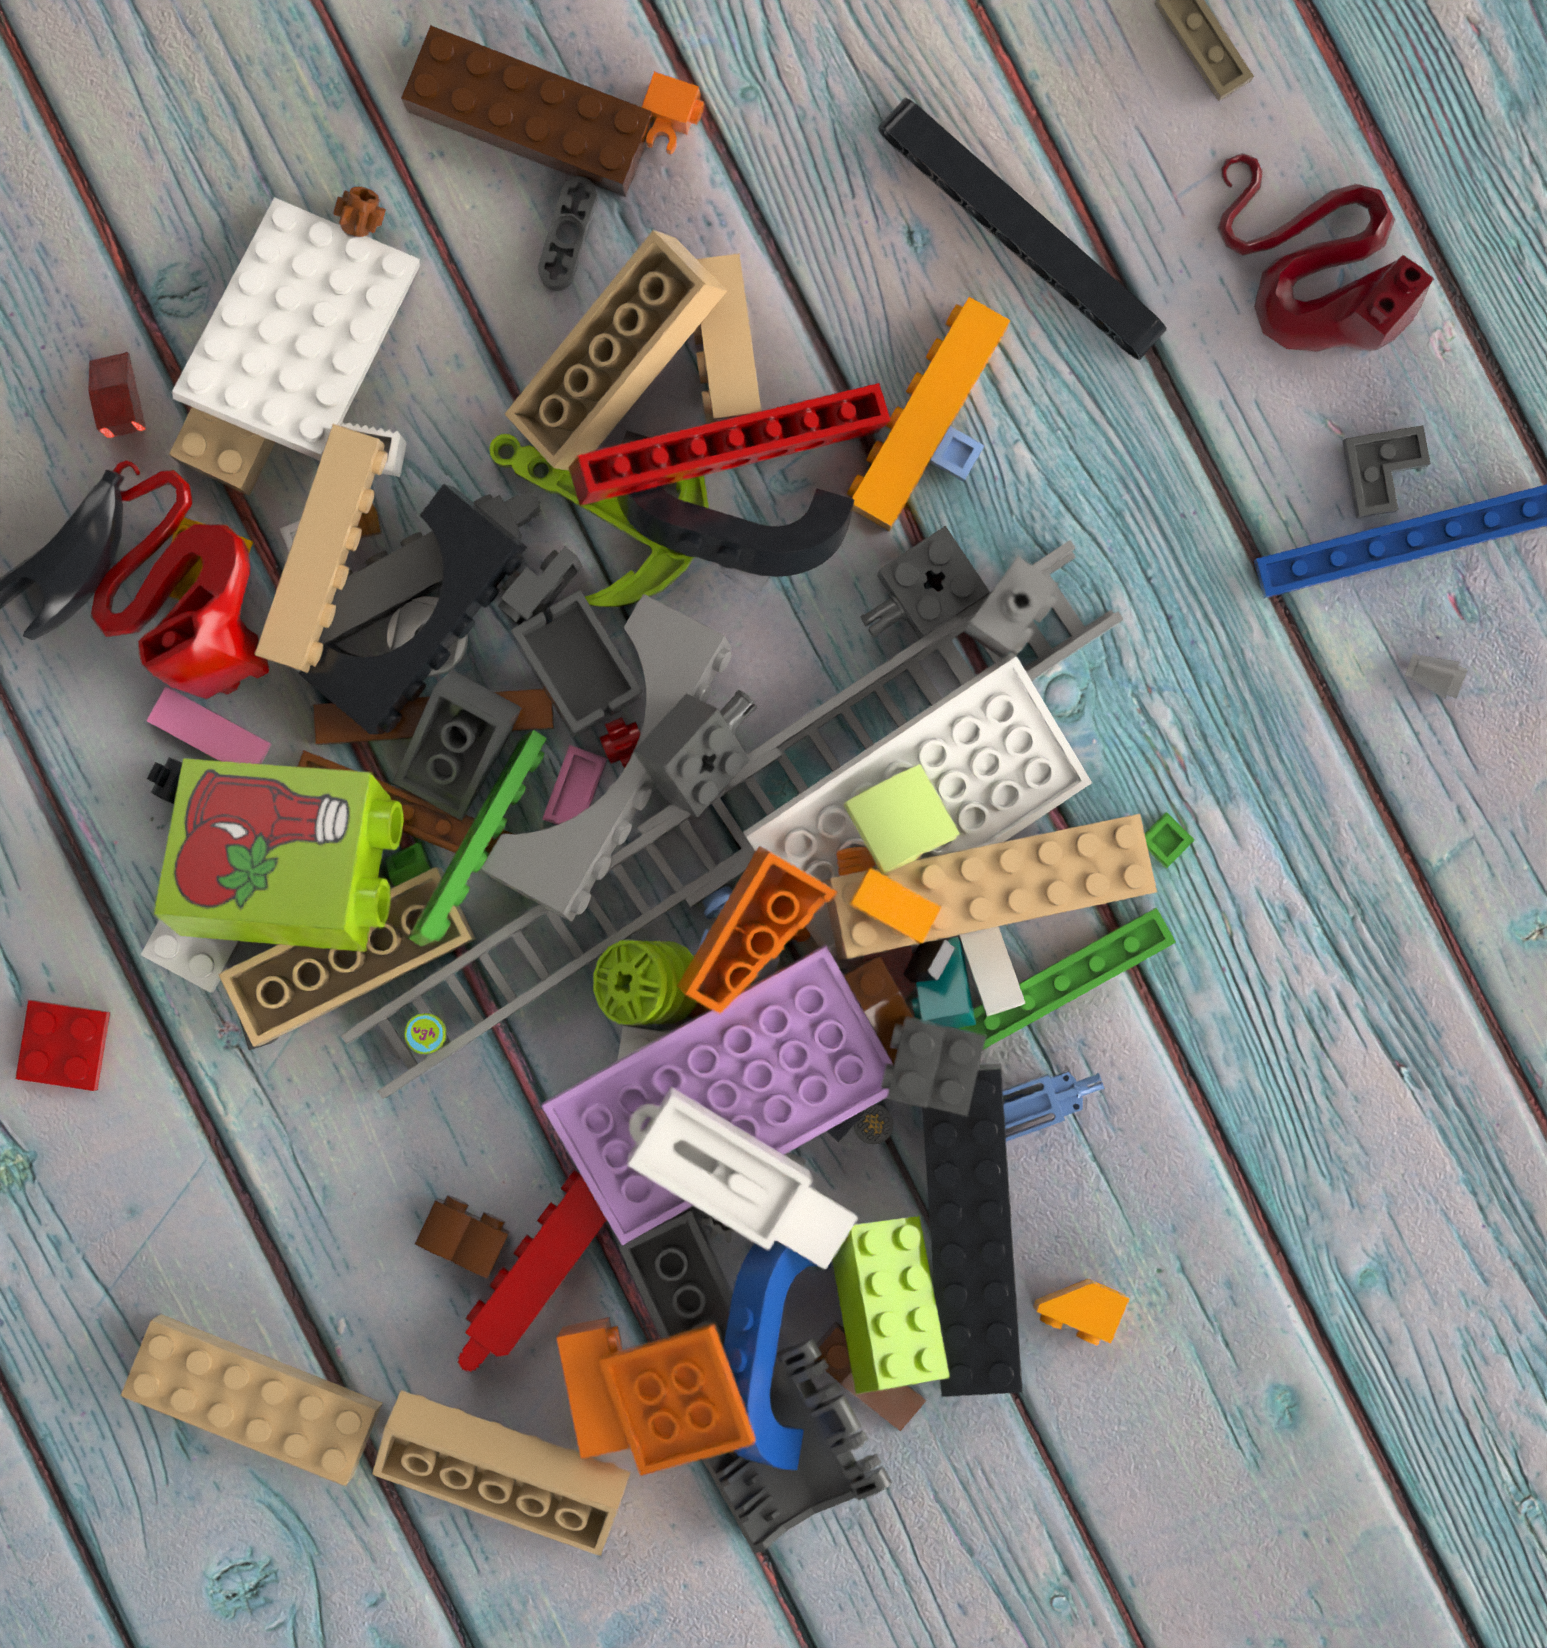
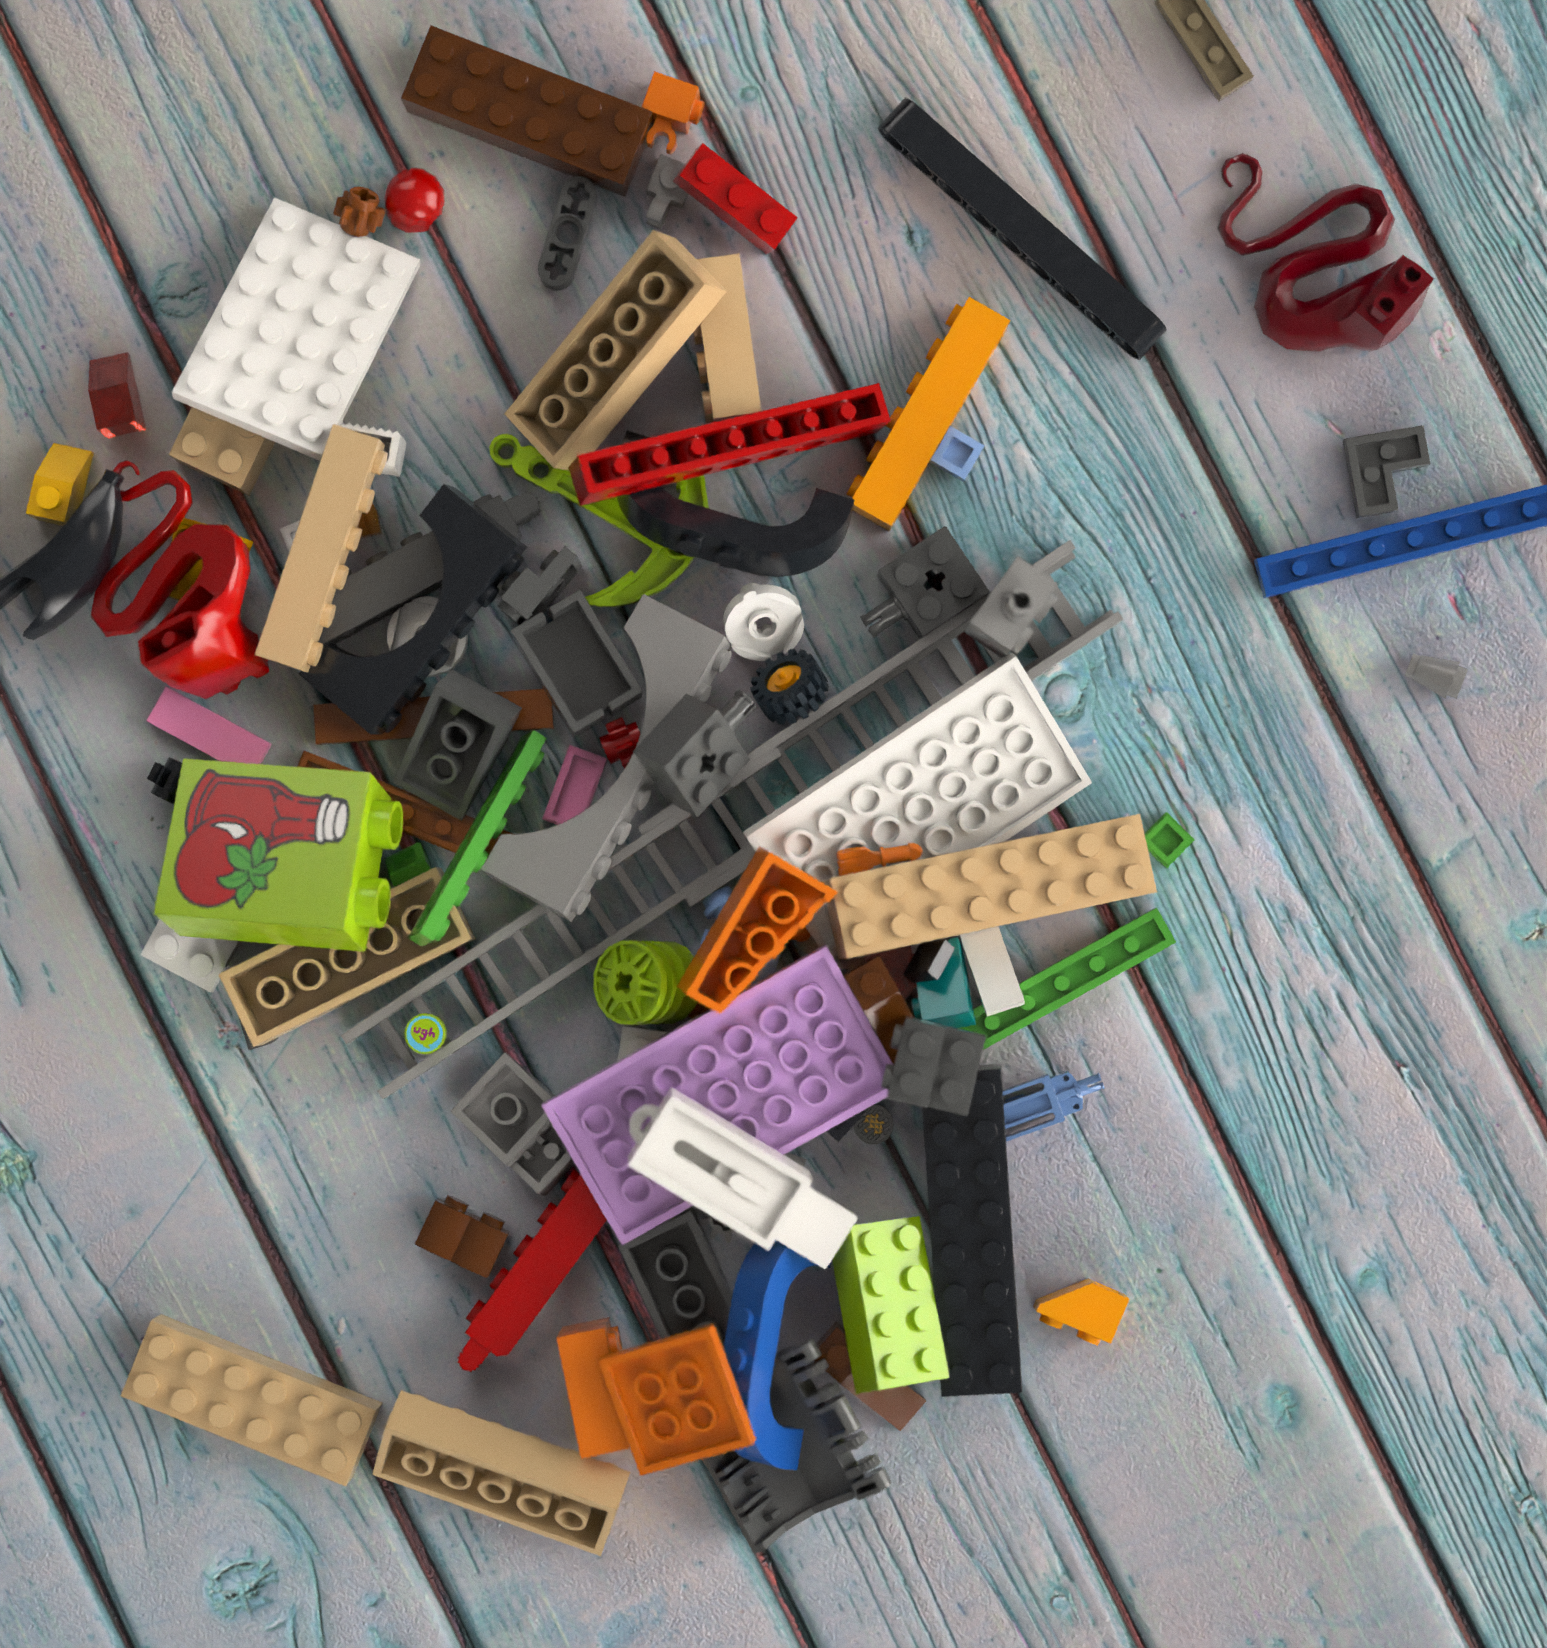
red plate [15,1000,110,1091] -> none
yellowish green slope [843,764,960,875] -> none
light orange tile [849,868,942,944] -> none
none -> yellow slope [25,443,94,526]
none -> red hair [384,167,444,233]
none -> light grey slope [451,1052,575,1196]
none -> light grey plate [646,154,688,229]
none -> red brick [673,143,798,254]
none -> white plate [723,583,804,661]
none -> black wheel [750,649,829,725]

